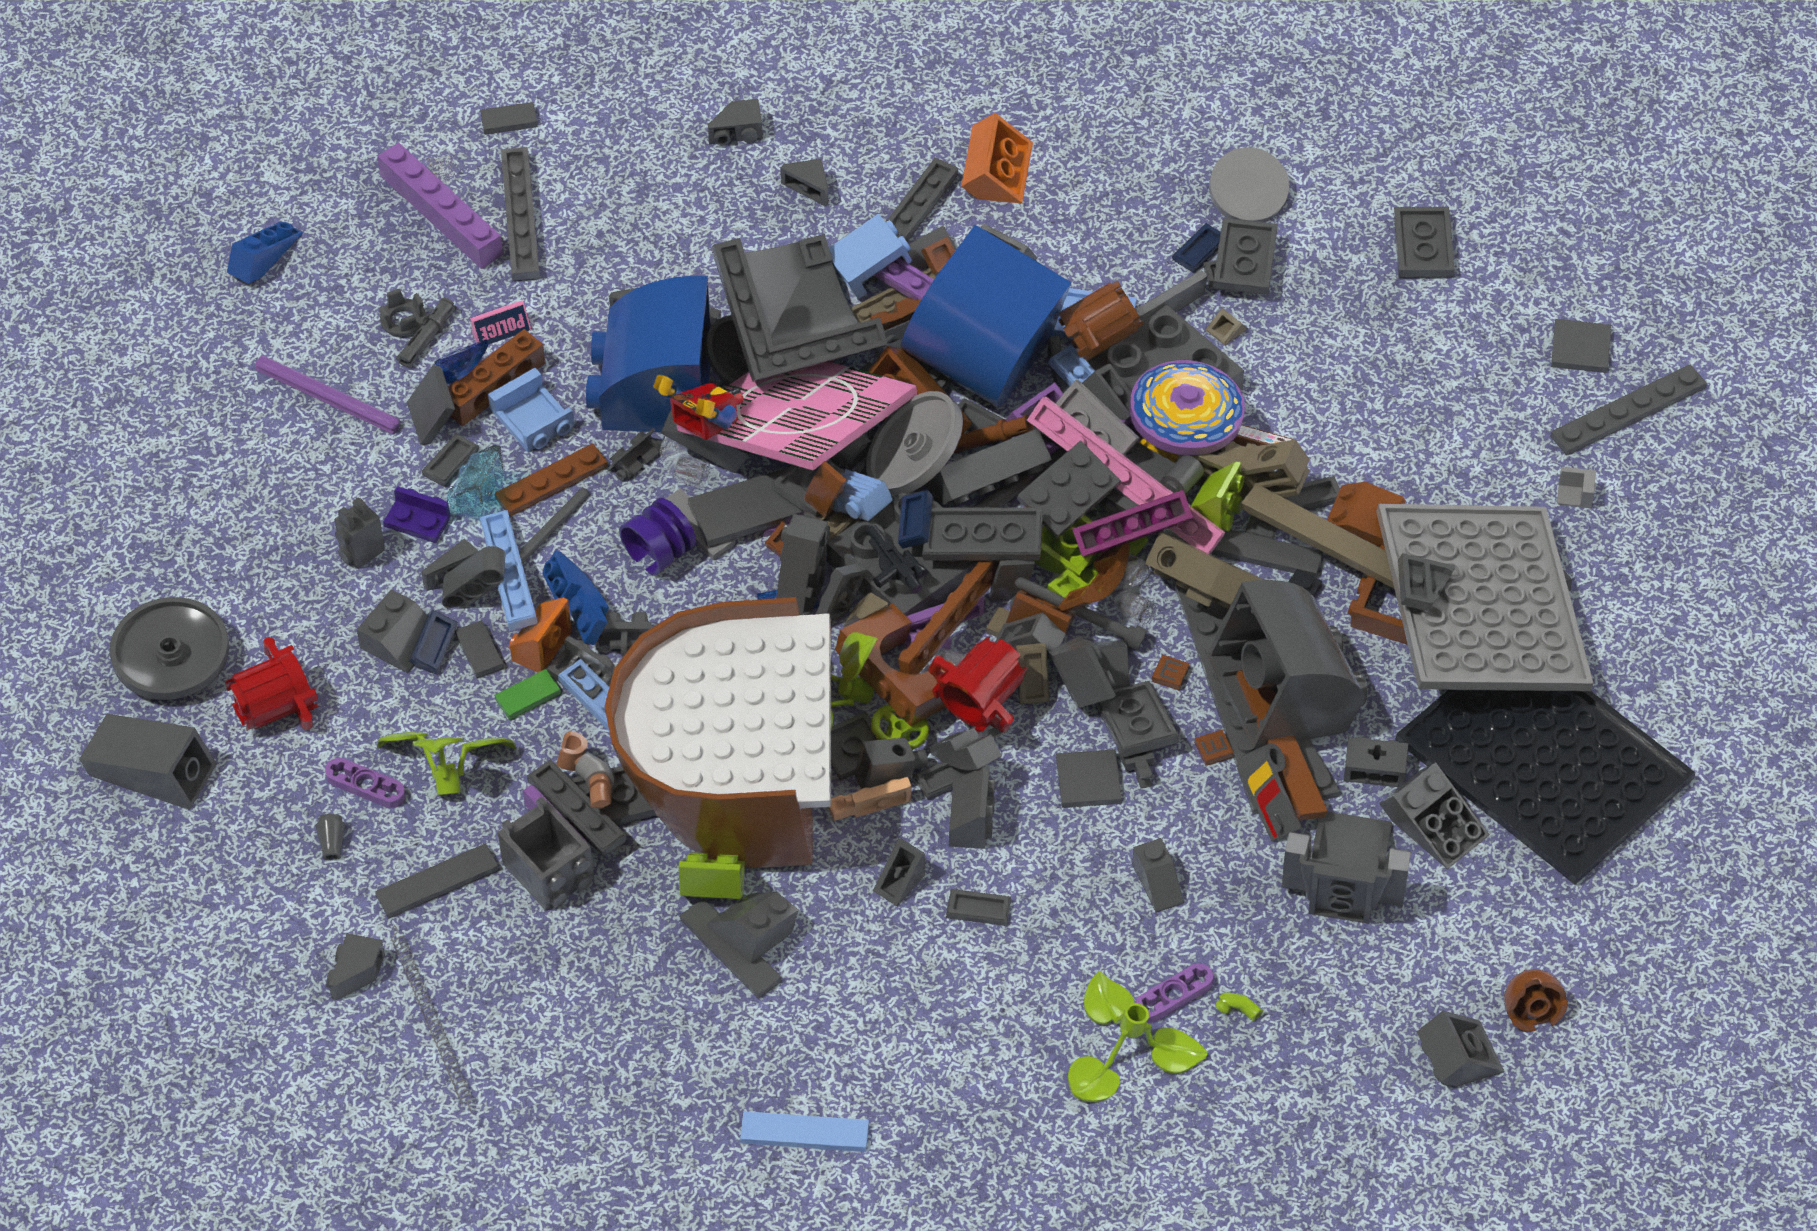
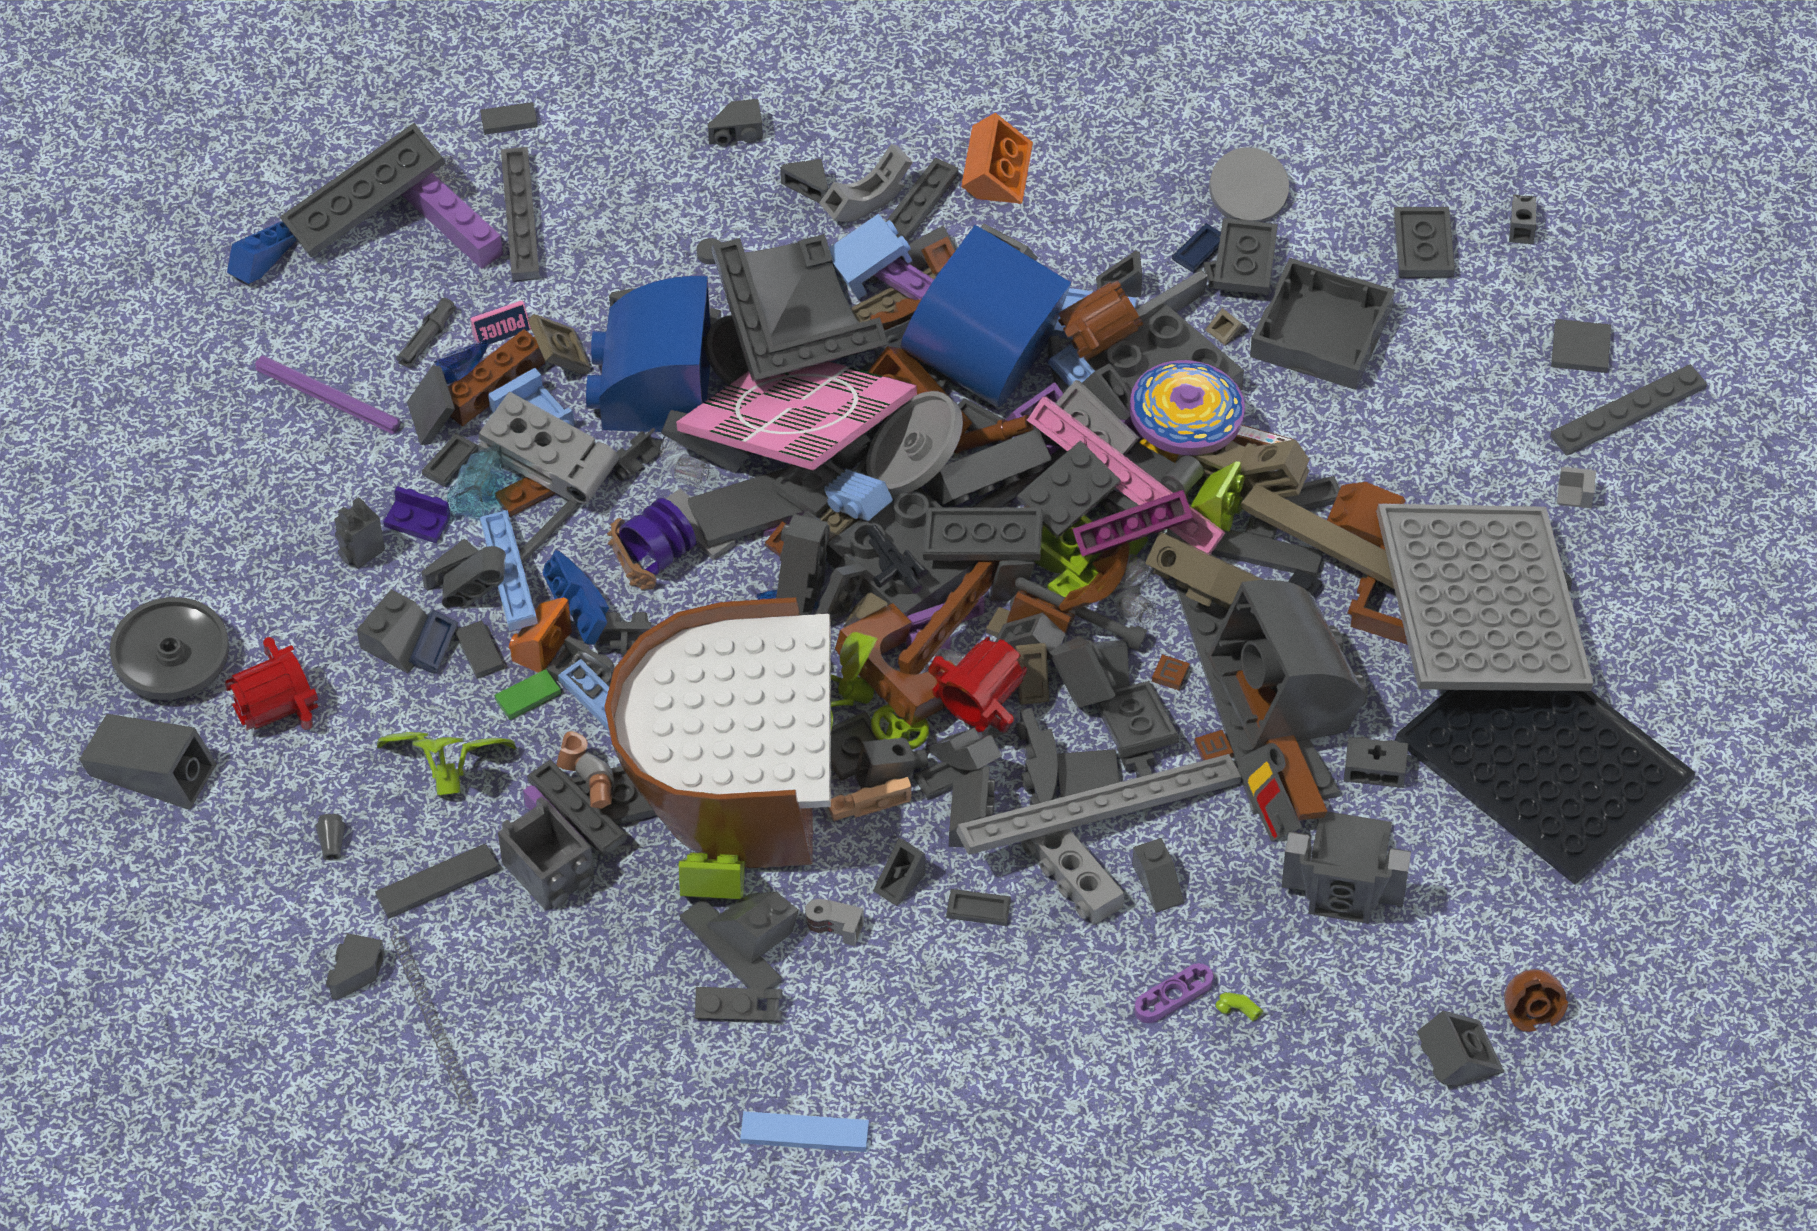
medium lavender beam [325,758,405,808] -> none
dark grey piece [379,289,426,337] -> none
torso [653,374,743,440] -> none
dark orange slope [804,461,847,518] -> none
dark blue tile [898,490,933,549] -> none
lime plant [1068,971,1208,1102] -> none
dark grey slope [1379,762,1490,869] -> none
dark grey wing [1398,553,1455,611] -> none
none -> dark grey plate [280,123,445,257]
none -> light grey hinge [479,391,619,504]
none -> dark tan tile [528,314,591,374]
none -> medium nougat piece [607,518,657,590]
none -> dark grey plate [695,987,783,1021]
none -> dark grey tile [696,238,722,265]
none -> light grey leg [805,899,864,946]
none -> light grey arch [819,144,913,222]
none -> light grey plate [956,754,1241,855]
none -> dark grey slope [1016,707,1058,806]
none -> light grey brick [1021,829,1124,925]
none -> dark grey slope [1096,250,1142,297]
none -> dark grey tile [1250,258,1395,390]
none -> dark grey leg [1509,194,1536,244]

